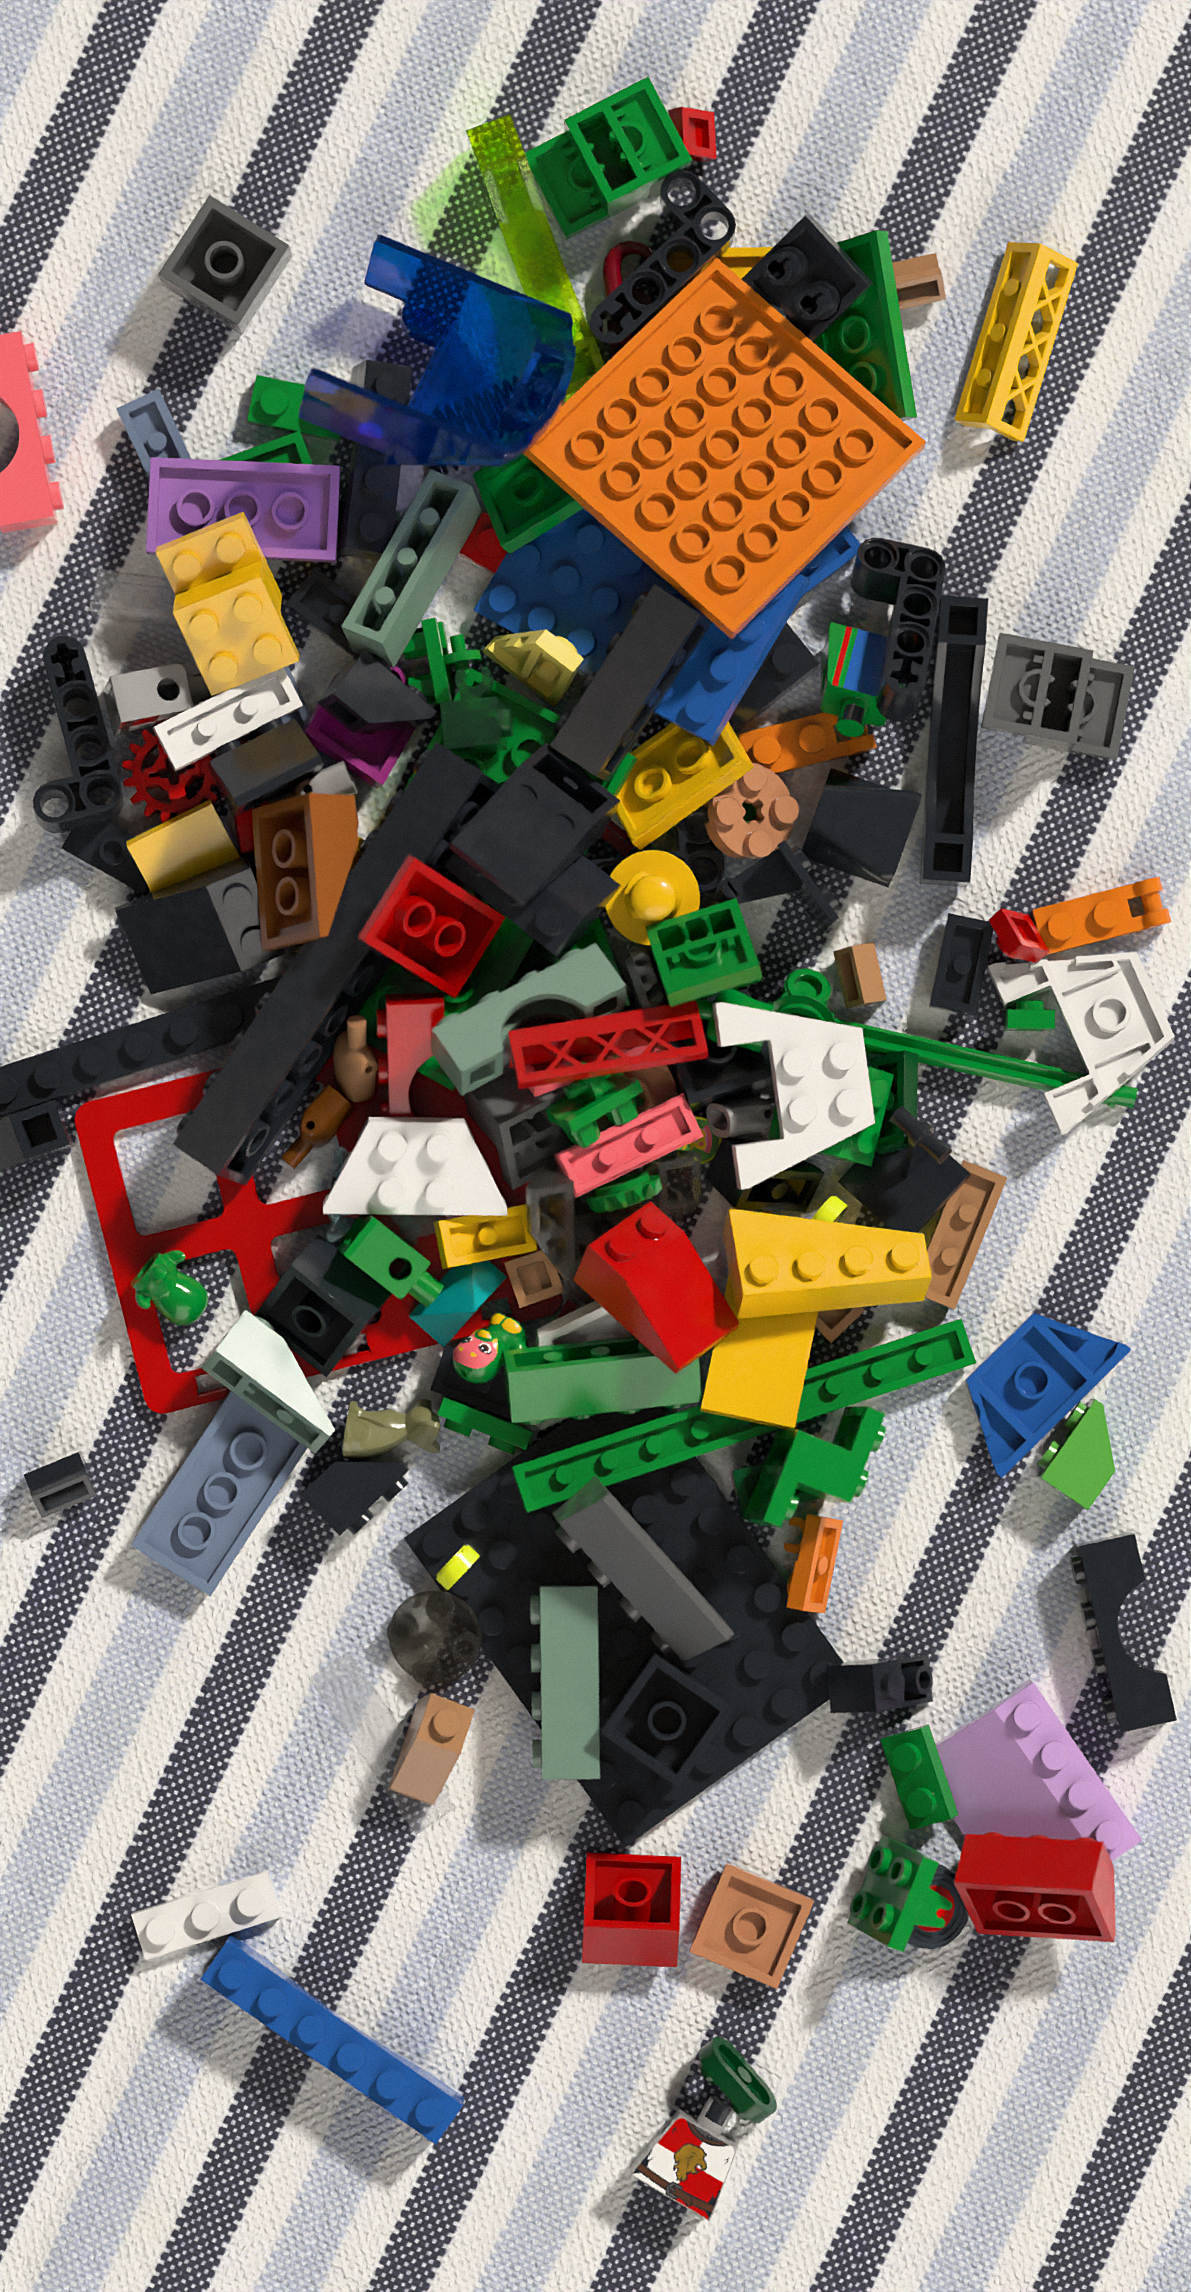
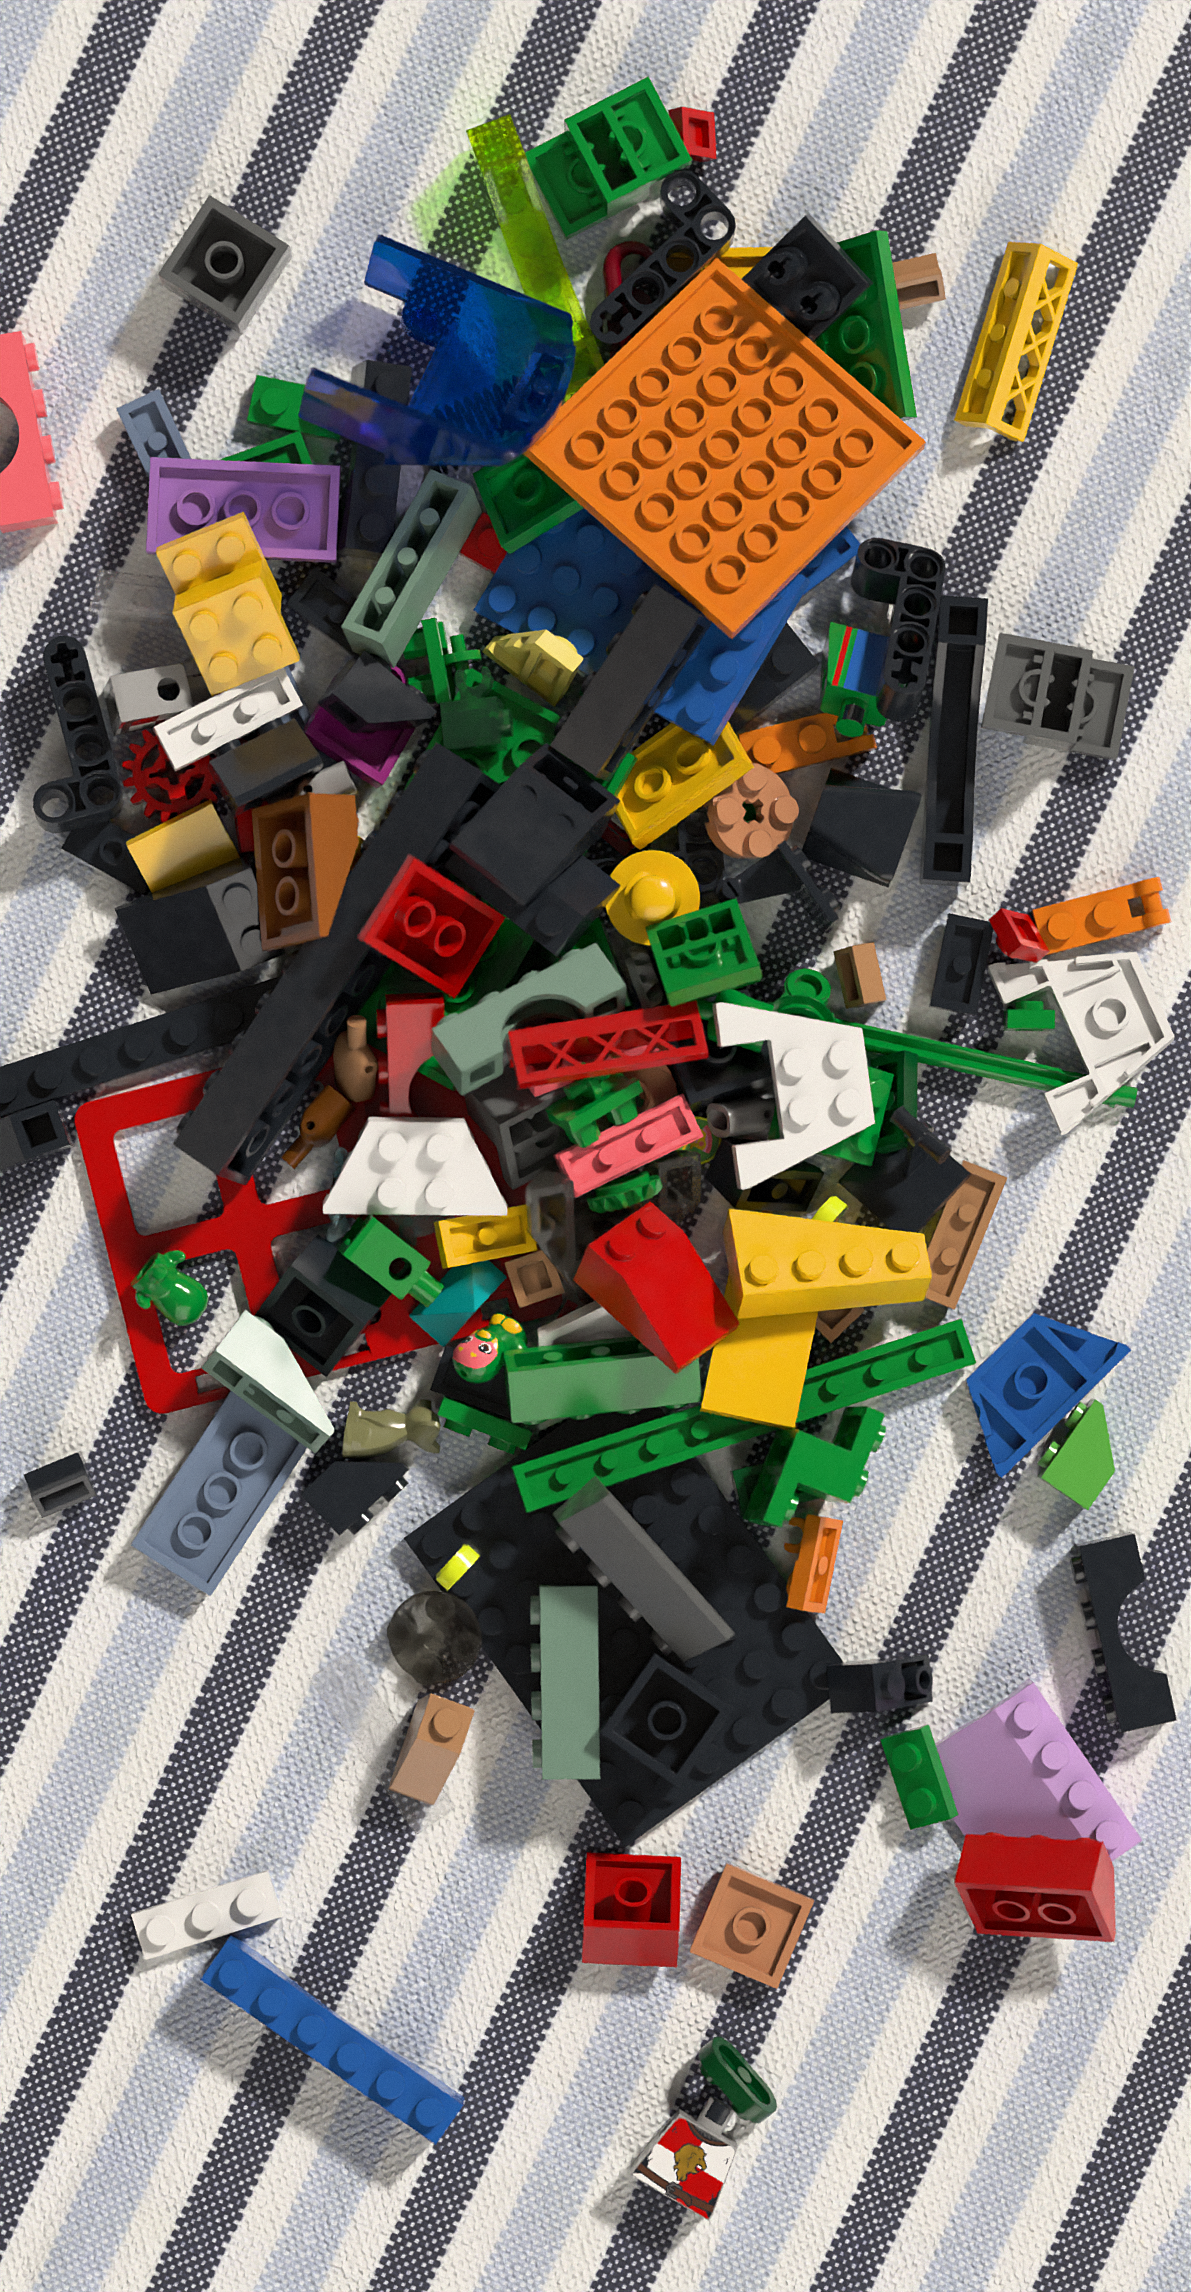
green plate [847,1835,969,1952] -> none

